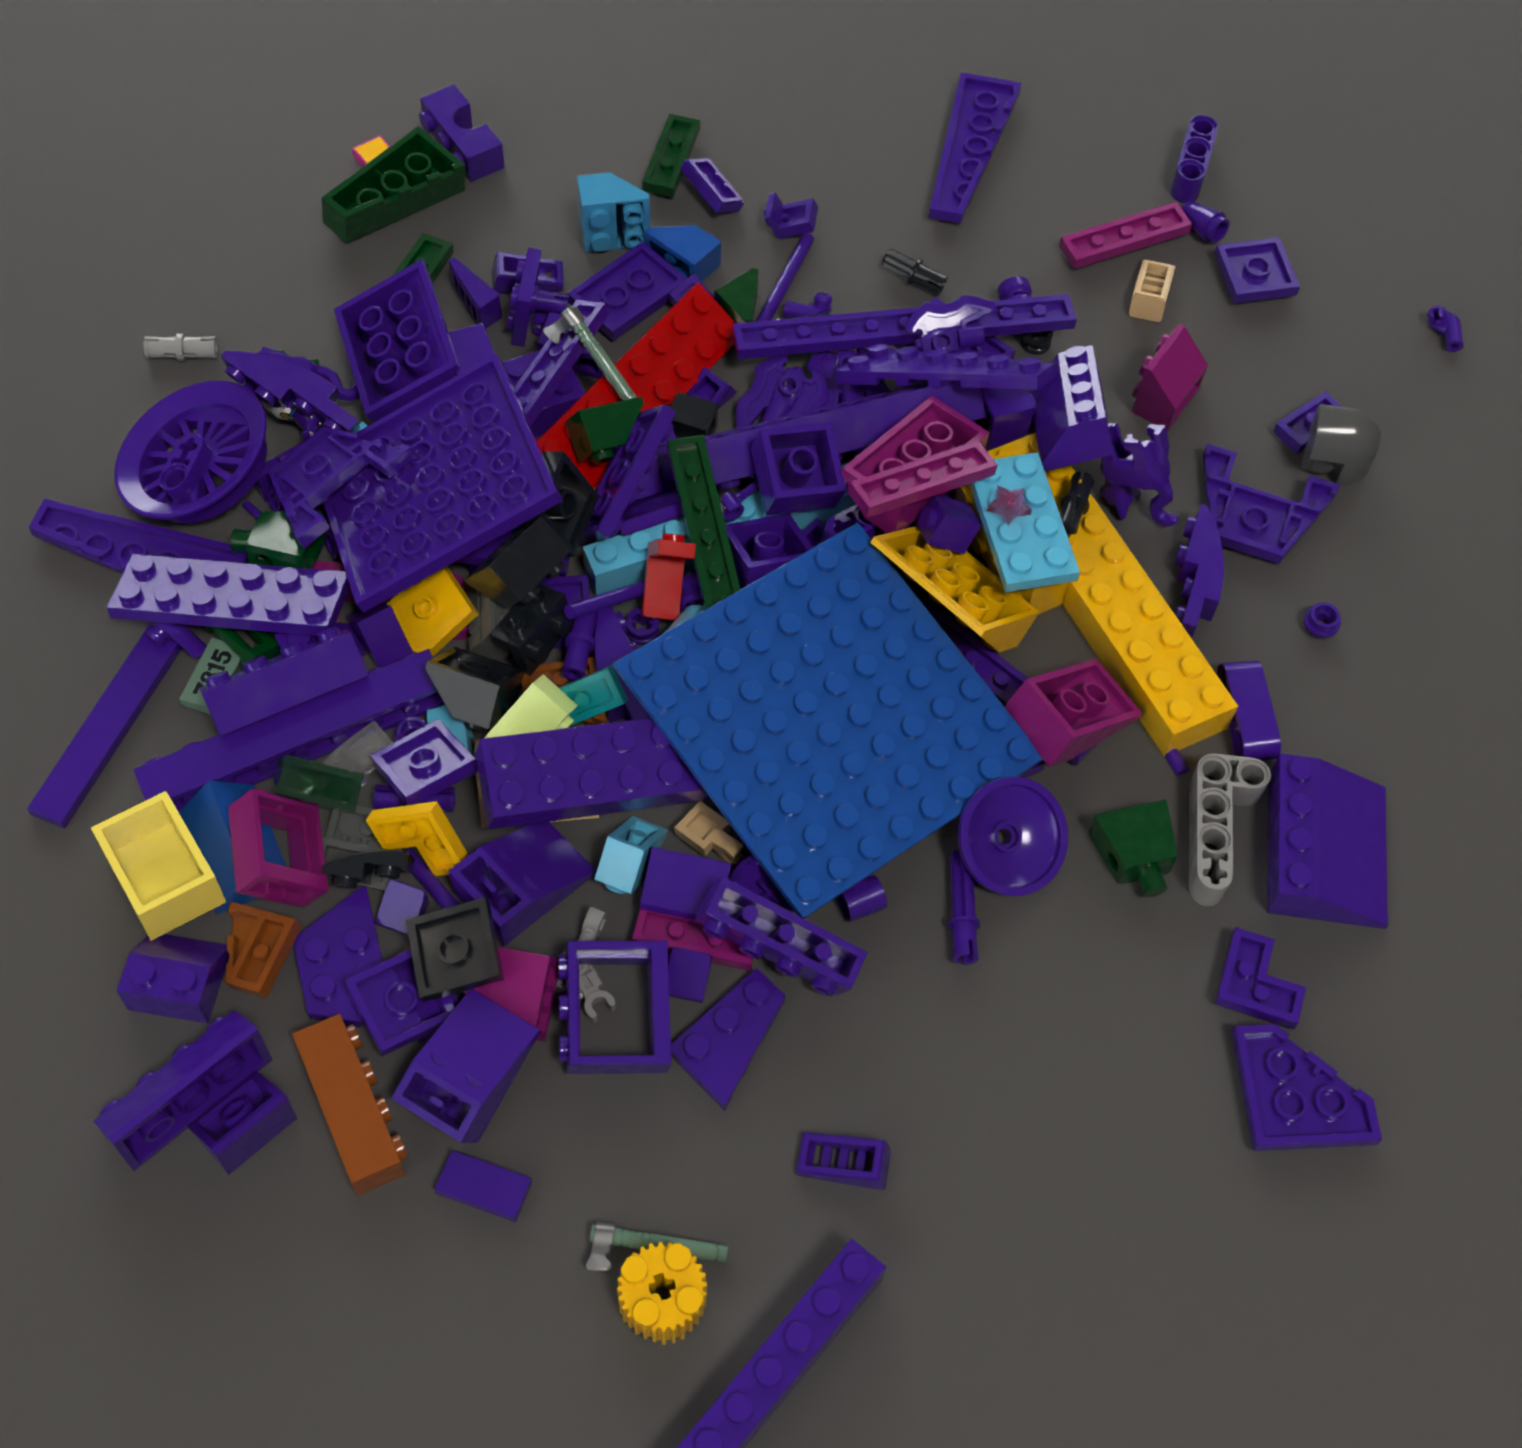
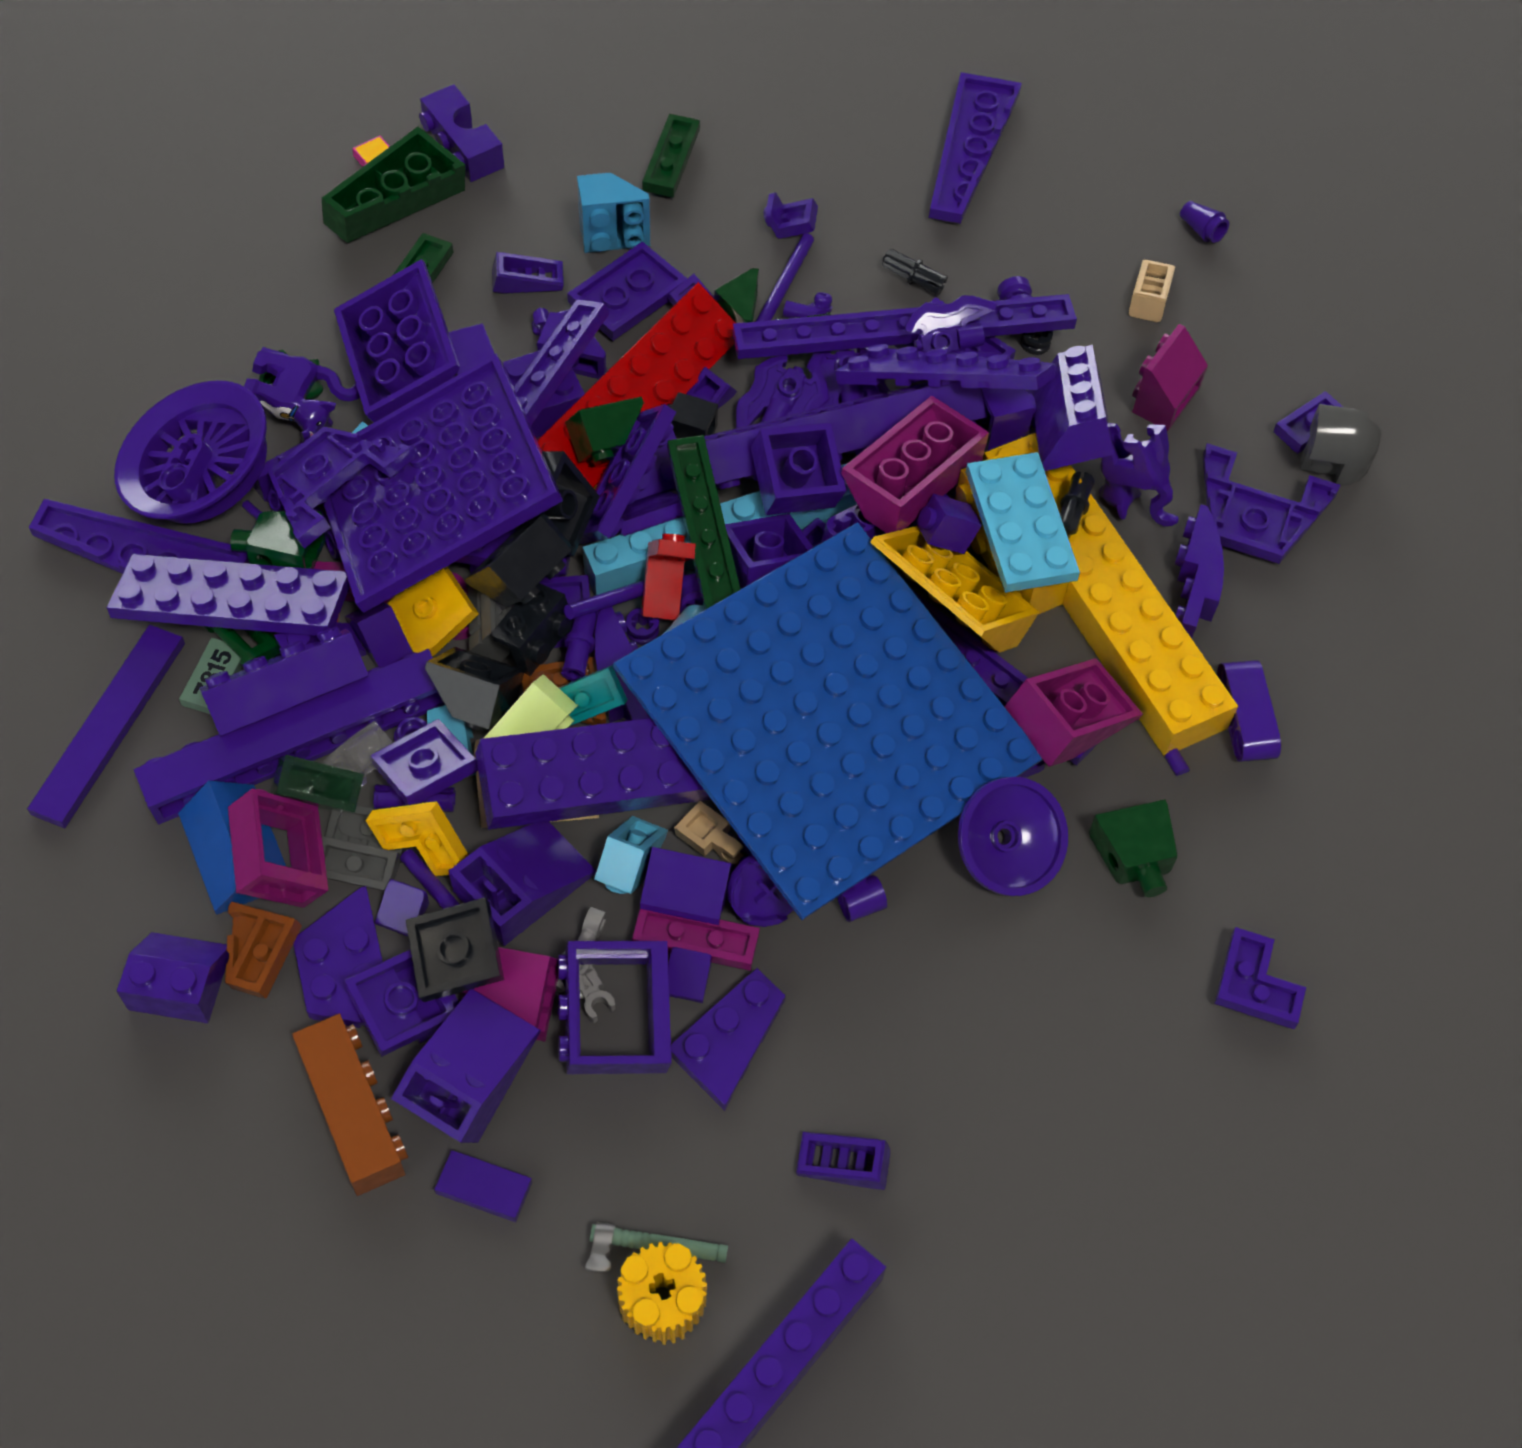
light yellow piece [91,791,226,941] -> none
dark purple slope [93,1010,272,1171] -> none
light grey pin [143,333,219,361] -> none
dark purple arm [147,622,207,659] -> none
dark purple slope [187,1071,297,1175] -> none
dark purple slope [221,351,360,433] -> none
black slope [322,851,415,889] -> none
dark purple slope [449,257,502,329] -> none
dark purple plate [507,247,569,347] -> none
sand green piece [543,305,637,400] -> none
blue slope [644,225,721,282] -> none
dark purple plate [680,158,745,213] -> none
dark purple brick [694,876,868,997] -> none
dark purple hand [721,482,759,522] -> none
magenta plate [848,440,998,518] -> none
dark purple axle [948,850,980,965] -> none
clear pink piece [987,485,1032,526] -> none
magenta plate [1059,201,1192,269] -> none
dark purple beam [1171,115,1218,203] -> none
light grey beam [1189,754,1271,906] -> none
dark purple plate [1214,237,1300,304] -> none
dark purple plate [1231,1024,1382,1151] -> none
dark purple slope [1267,753,1388,929] -> none
dark purple plate [1303,602,1341,638] -> none
dark purple arm [1427,305,1464,352] -> none

